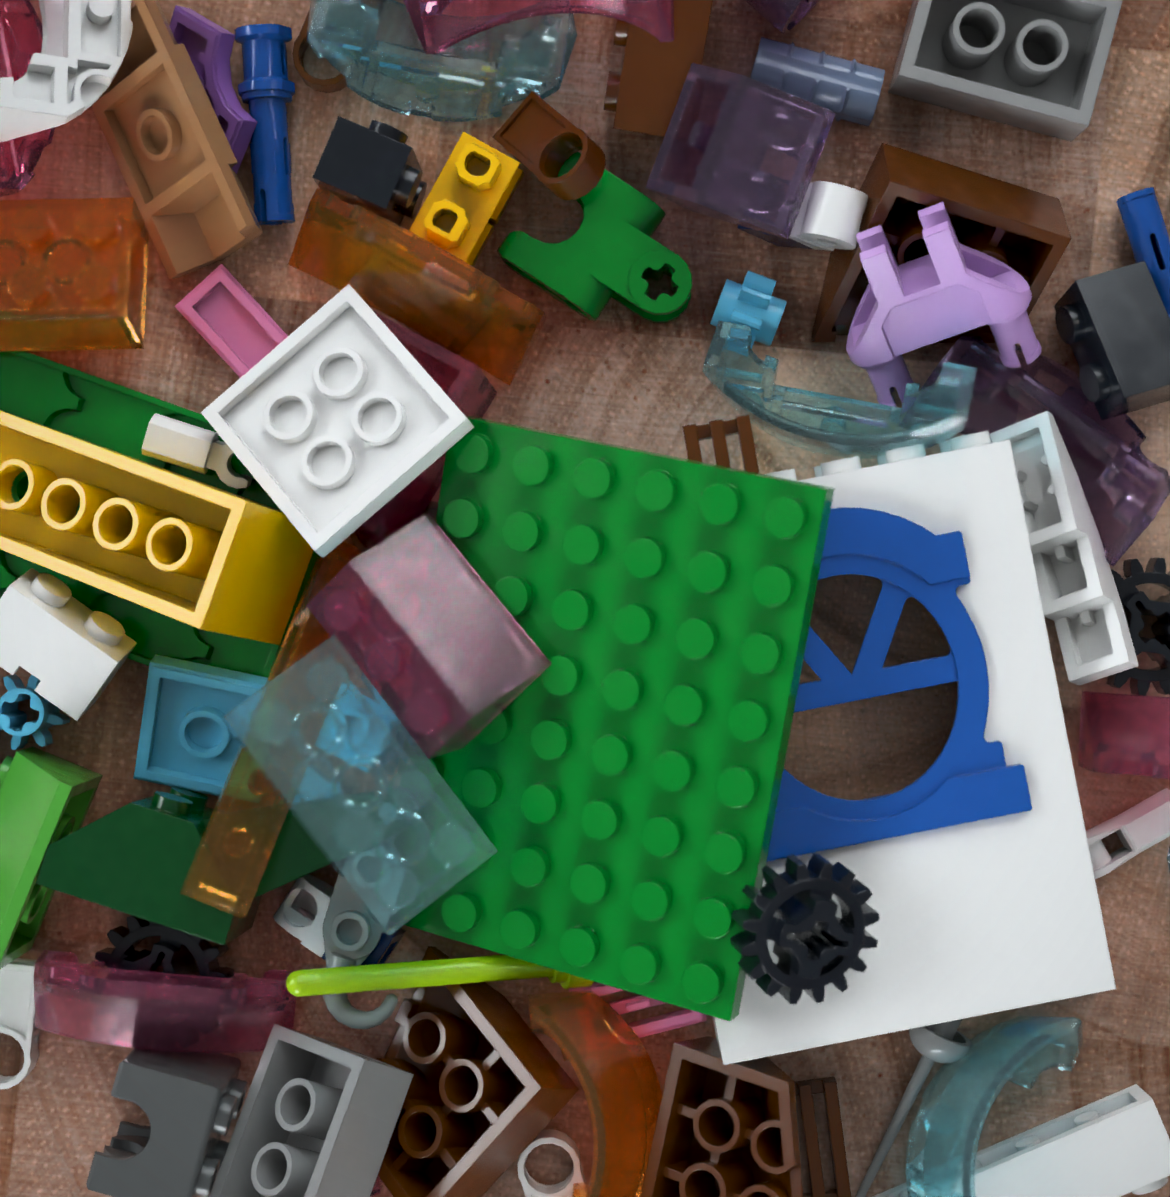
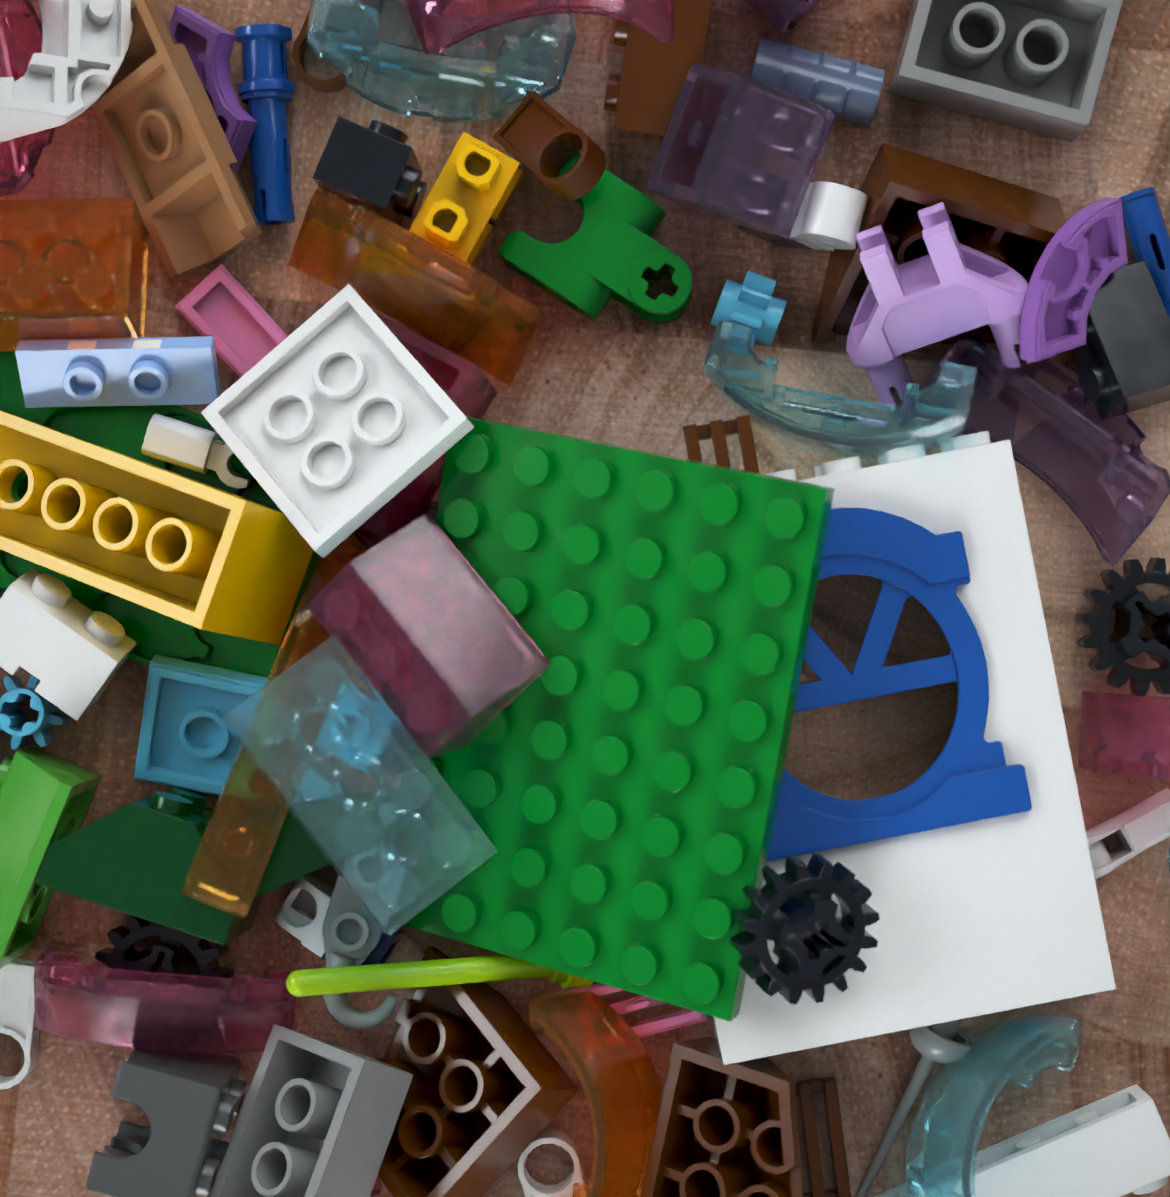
white slope [990,411,1139,686] -> none
none -> light blue plate [15,336,221,408]
none -> medium lavender tile [1019,197,1128,362]

